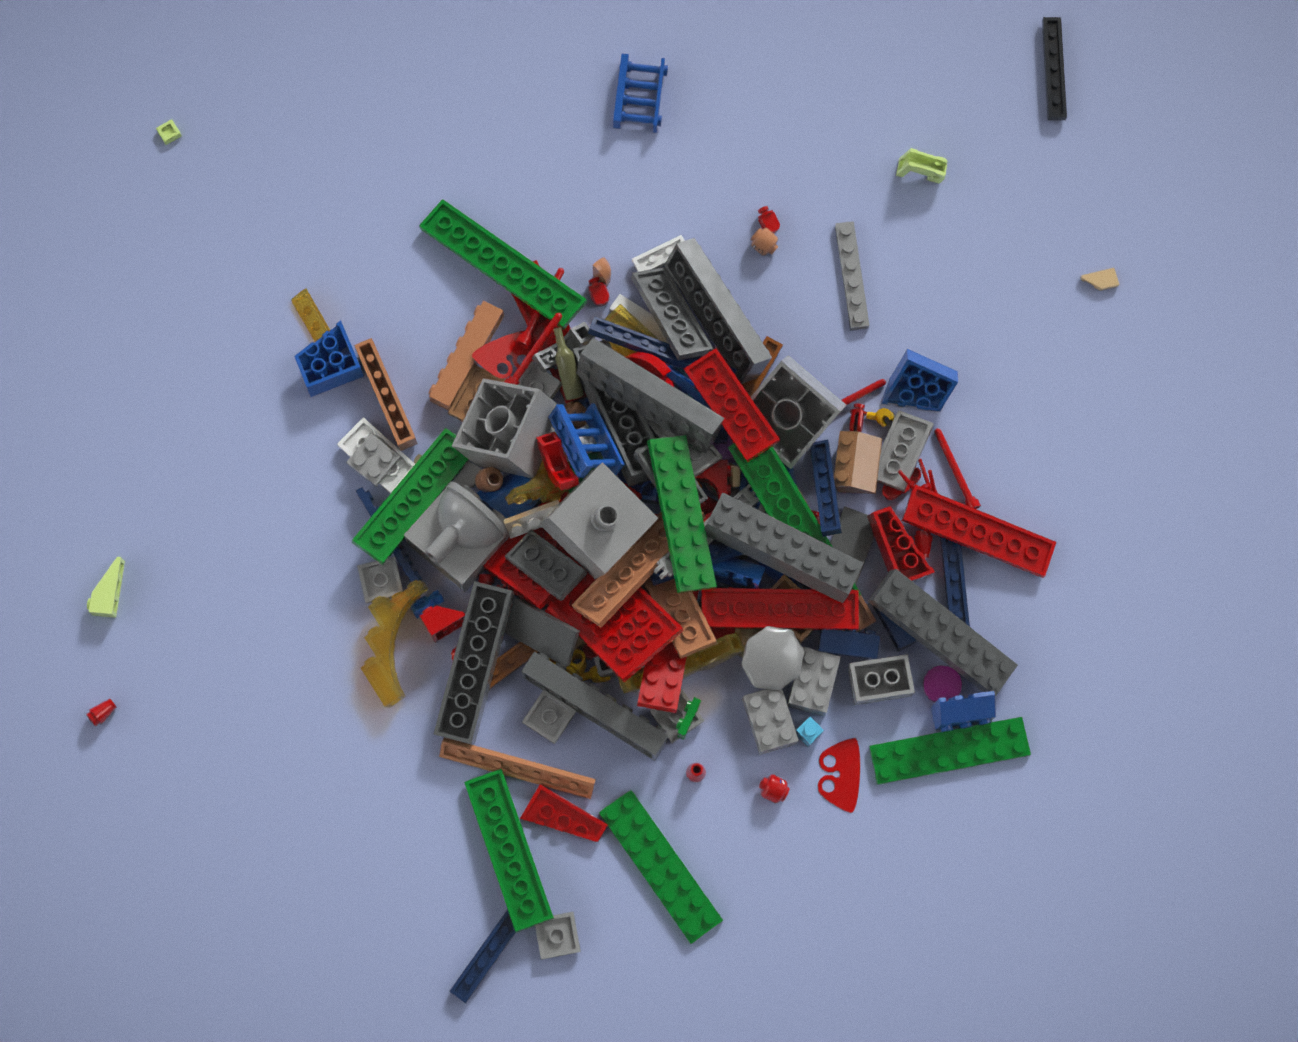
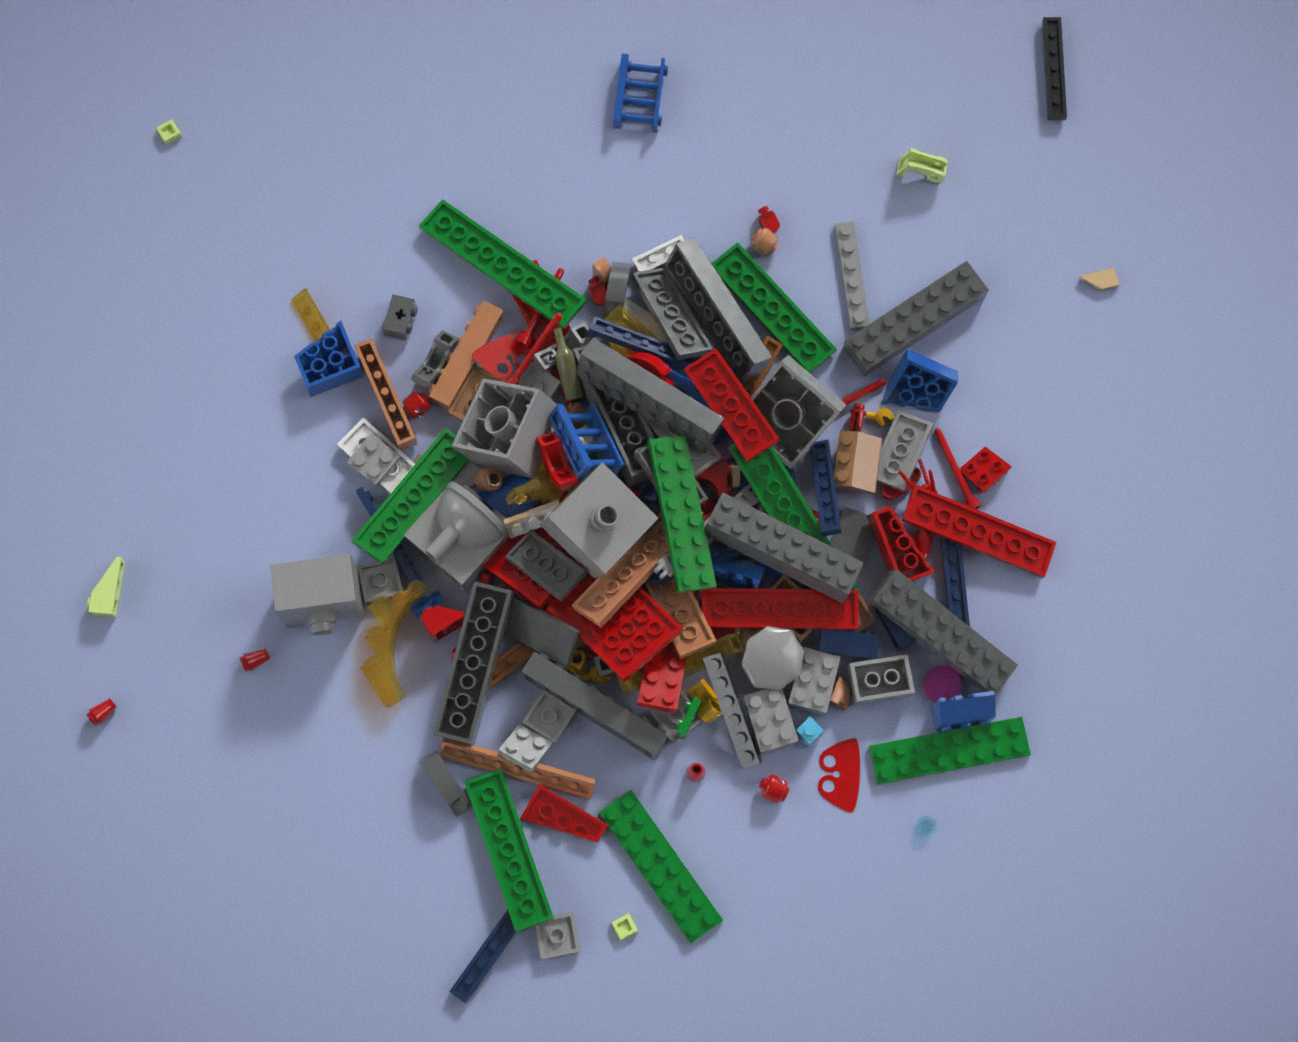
none -> red cone [239,648,270,672]
none -> light grey brick [270,554,364,635]
none -> dark grey brick [383,294,418,340]
none -> red head [402,391,430,419]
none -> dark grey arch [411,330,459,388]
none -> dark grey arch [420,751,472,817]
none -> light grey plate [498,724,553,773]
none -> dark grey arch [603,261,632,321]
none -> yellowish green tile [611,913,638,941]
none -> yellow plate [688,678,722,722]
none -> plate [703,651,762,768]
none -> green plate [712,242,837,373]
none -> nougat brick [829,675,852,711]
none -> dark grey brick [843,261,989,376]
none -> clear light blue plate [916,816,936,836]
none -> red hinge [960,446,1012,494]

